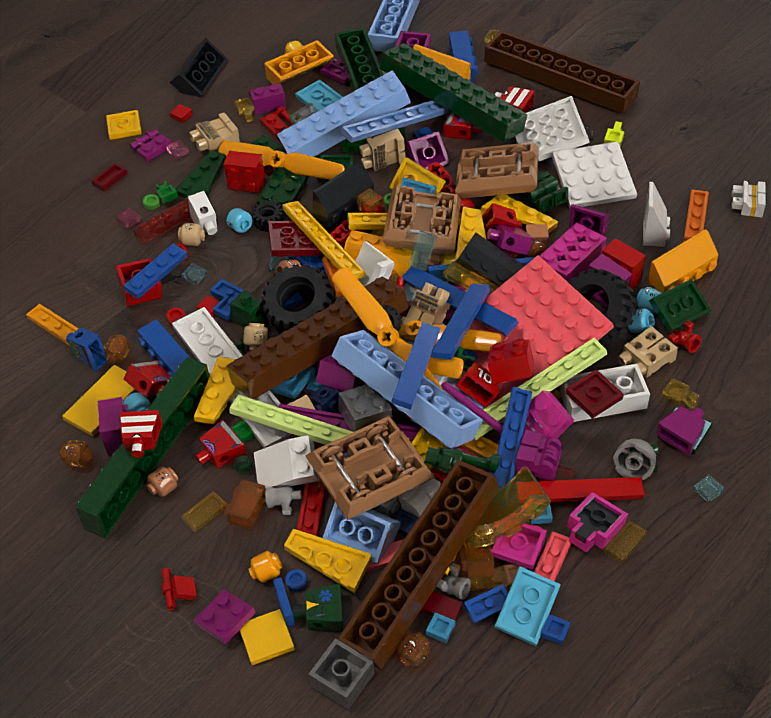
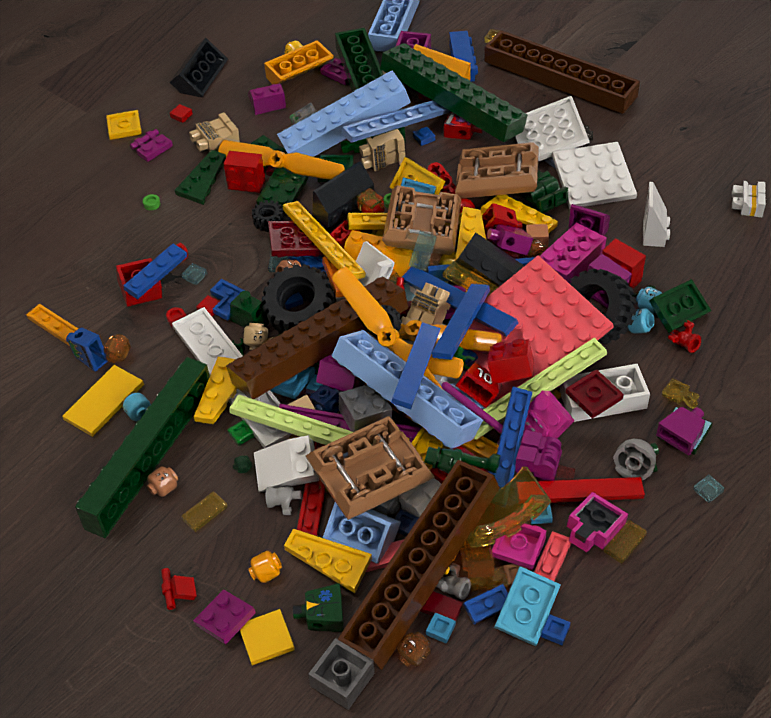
clear orange head [60,440,92,467] -> none
dark red tile [92,163,128,191] -> none
magenta brick [98,397,129,456] -> none
clear pink tile [116,207,141,228] -> none
red torso [120,410,162,458] -> none
red torso [123,360,170,397] -> none
clear red fence [133,194,194,244] -> none
blue brick [137,320,190,377] -> none
green plate [155,180,178,203] -> none
clear pink tile [166,140,189,159] -> none
tan head [178,223,205,246] -> none
white torso [188,191,217,235] -> none
red torso [194,419,247,468] -> none
clear orange brick [225,479,266,531] -> none
medium azure head [226,208,252,233] -> none
clear yellow plate [234,97,255,123] -> none
red plate [260,106,293,140] -> none
blue tile [273,577,295,627] -> none
blue tile [285,569,307,592] -> none
medium azure tile [295,80,343,113] -> none
magenta slope [404,131,449,170] -> none
red torso [495,87,535,113] -> none
neon yellow plate [604,121,624,146] -> none
tan hips [618,326,678,378] -> none
light orange slope [647,229,718,293] -> none
orange tile [683,189,709,242] -> none

